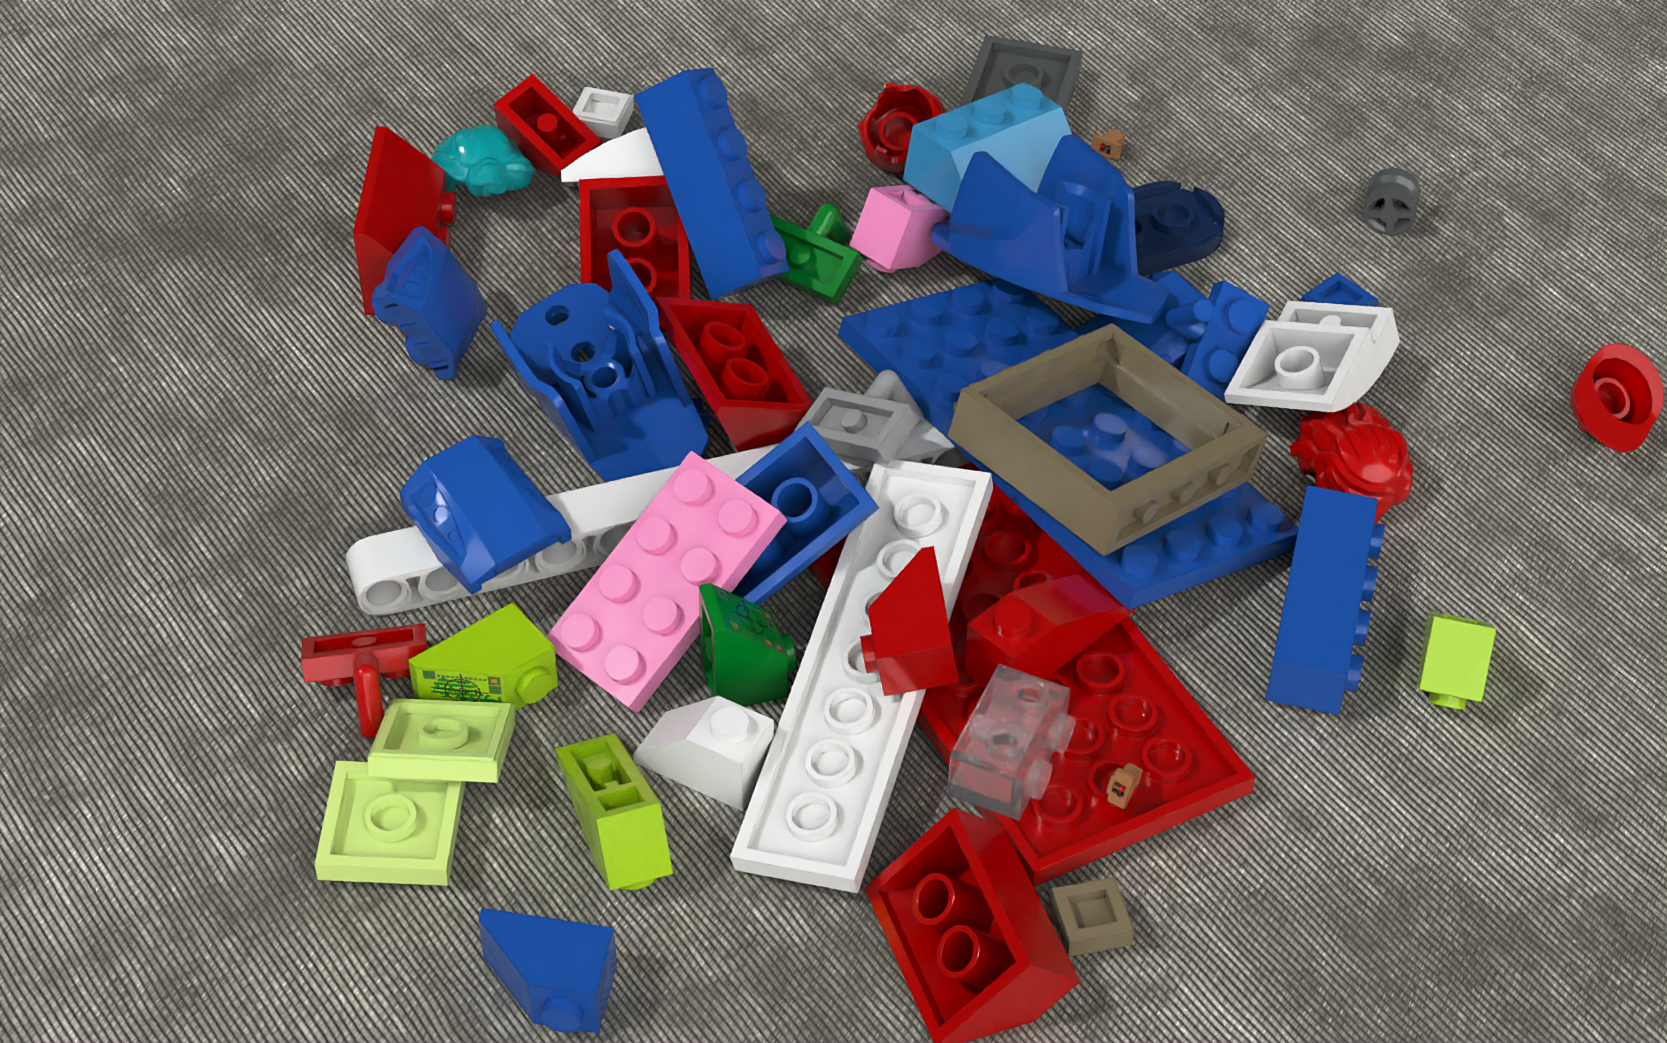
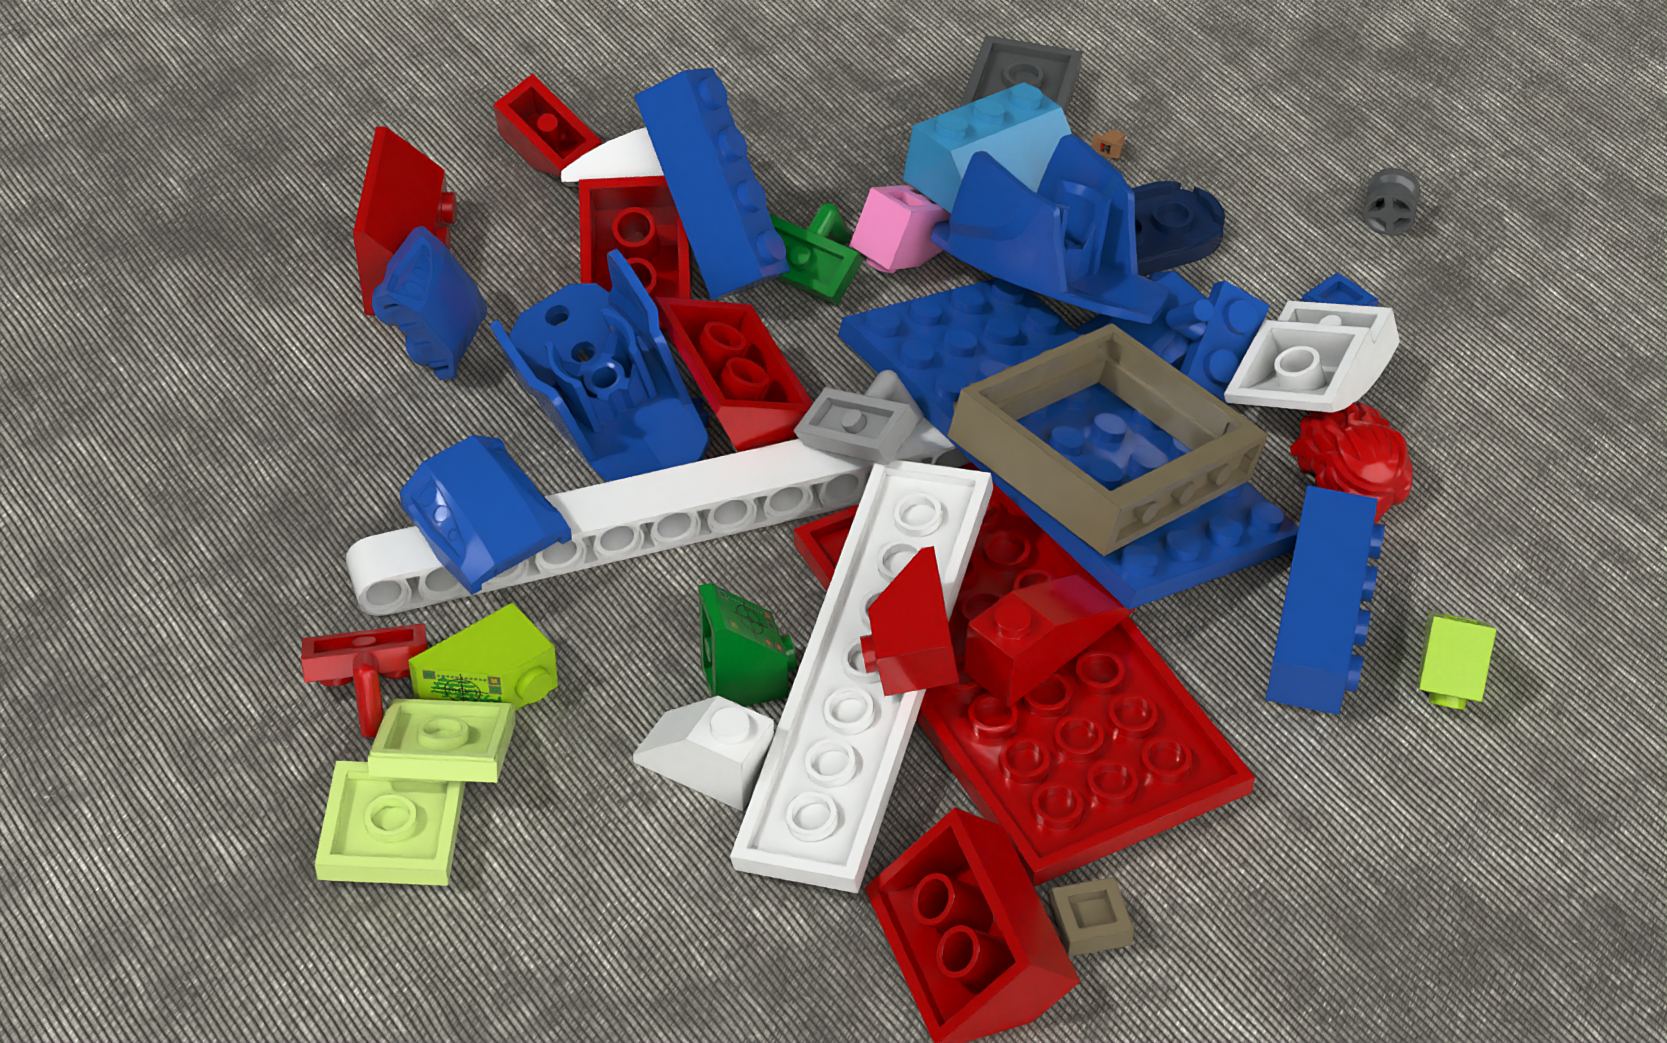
teal hair [431,124,537,197] -> none
blue slope [479,908,617,1033] -> none
bright pink plate [546,451,787,714] -> none
lime slope [555,733,673,891] -> none
white tile [572,87,634,139] -> none
blue slope [732,421,880,606] -> none
red hair [857,82,946,174] -> none
clear brick [947,664,1075,821] -> none
medium nougat piece [1106,763,1143,809] -> none
red piece [1570,343,1664,453] -> none

